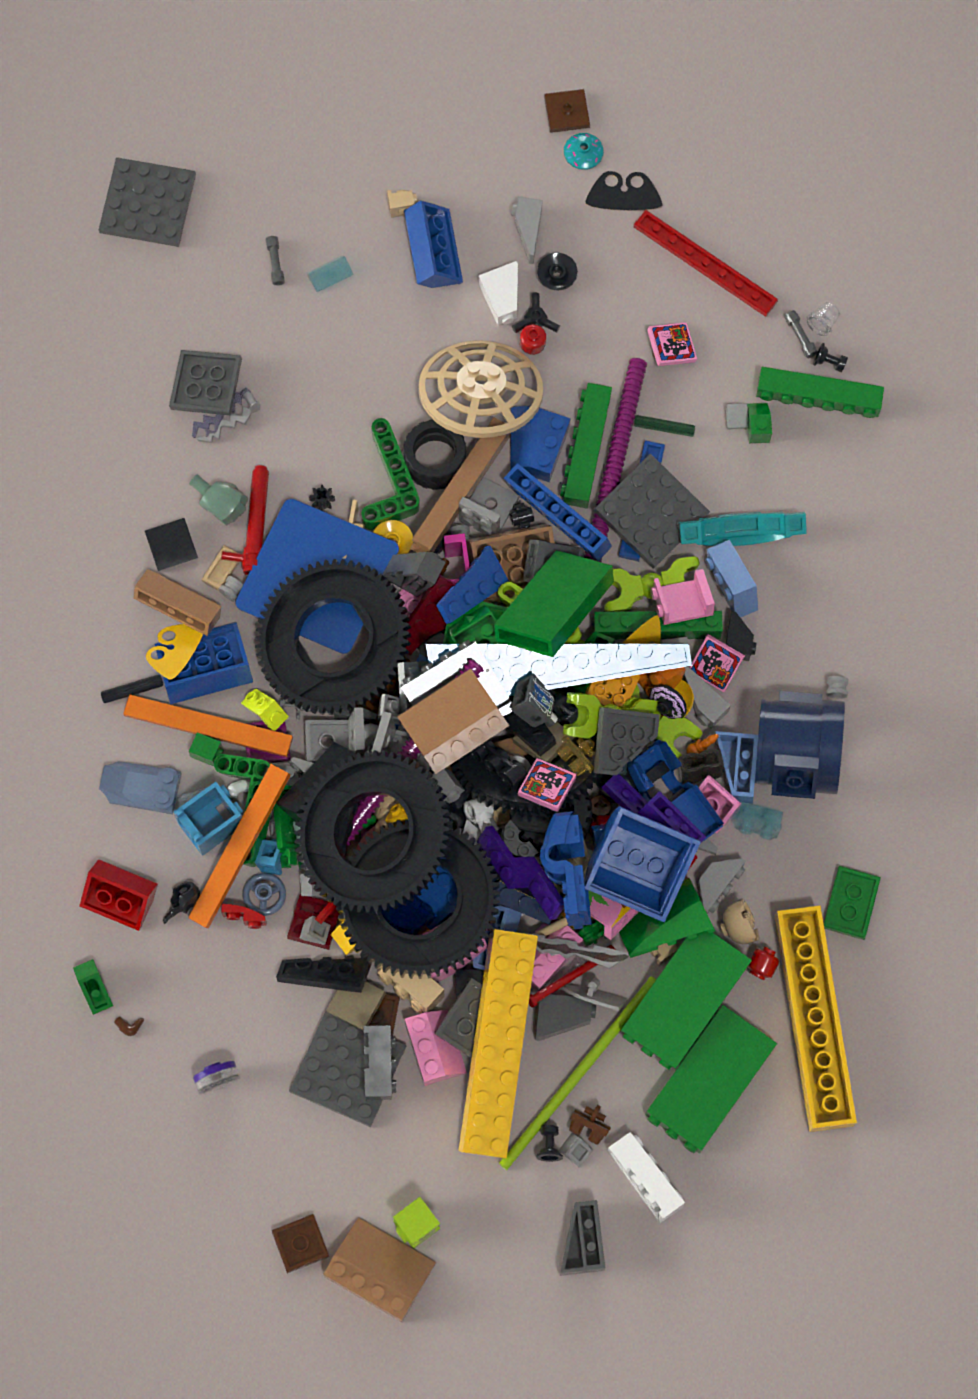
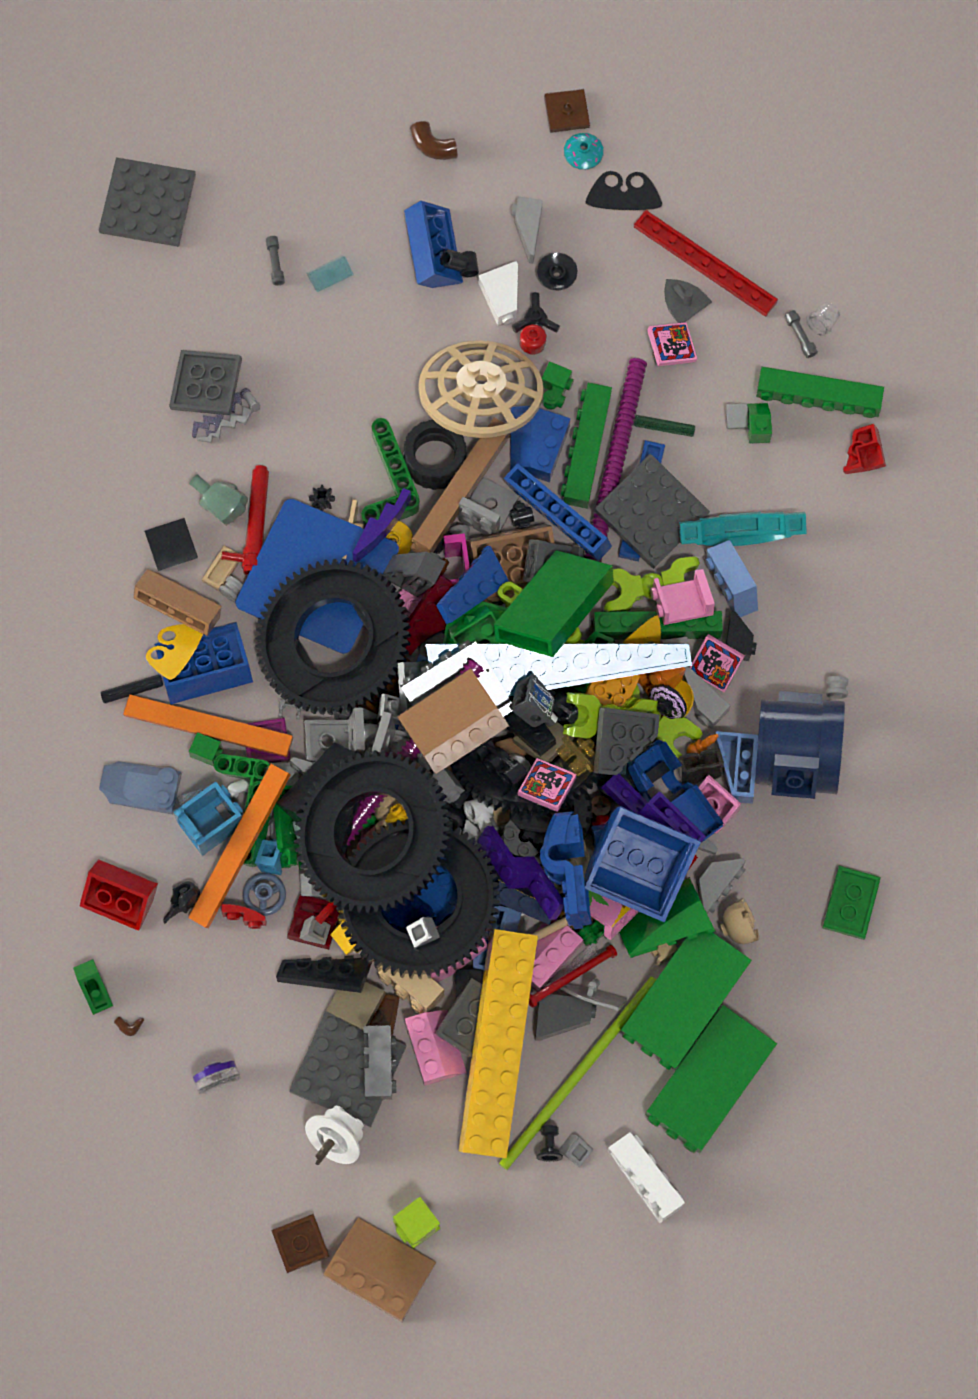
neon yellow bracket [241,689,289,731] -> none
tan brick [387,190,418,218] -> none
light grey sword [527,933,629,969] -> none
dark grey wedge [560,1200,605,1276] -> none
reddish brown hips [569,1104,611,1145] -> none
clear light blue bracket [735,802,783,840] -> none
red head [748,946,779,980] -> none
yellow brick [775,905,857,1132] -> none
black piece [813,343,848,372] -> none
none -> white piece [305,1106,364,1165]
none -> dark purple slope [353,488,411,562]
none -> light grey slope [406,917,439,947]
none -> reddish brown cylinder [410,121,458,160]
none -> black piece [440,249,479,278]
none -> green brick [541,361,574,410]
none -> dark grey shield [664,279,712,323]
none -> red slope [843,424,886,474]

